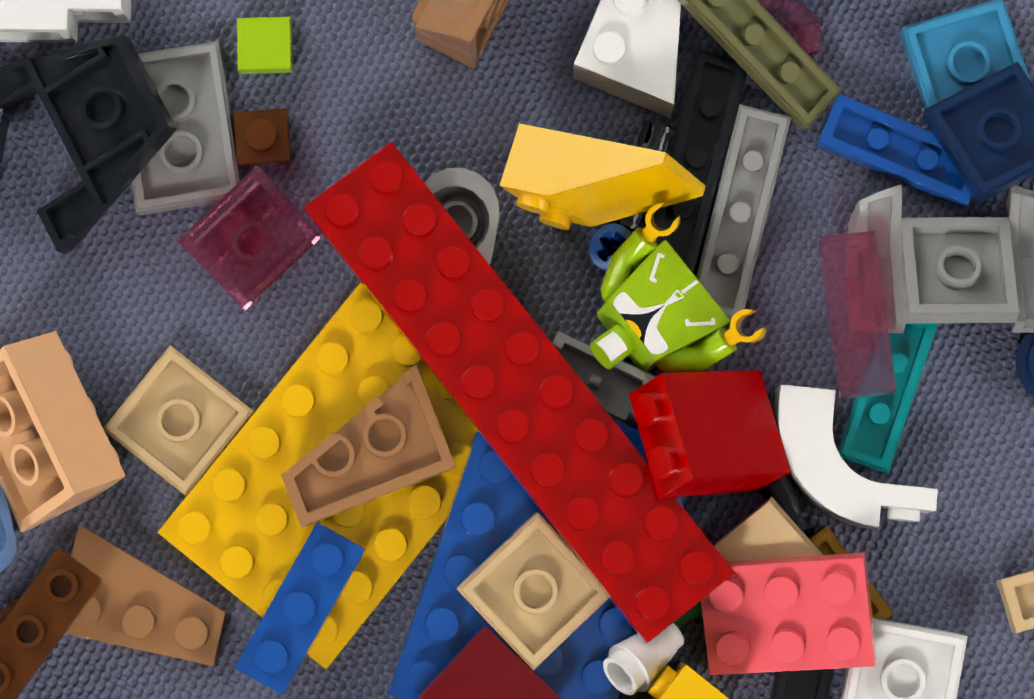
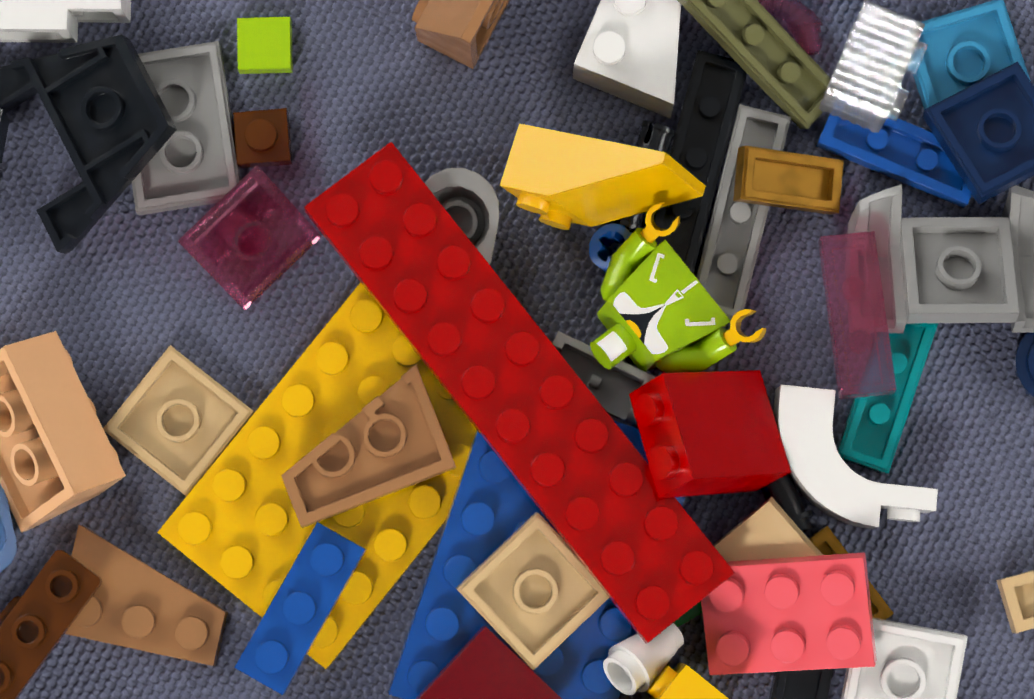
none -> pearl gold tile [733,146,844,215]
none -> clear brick [819,0,928,133]

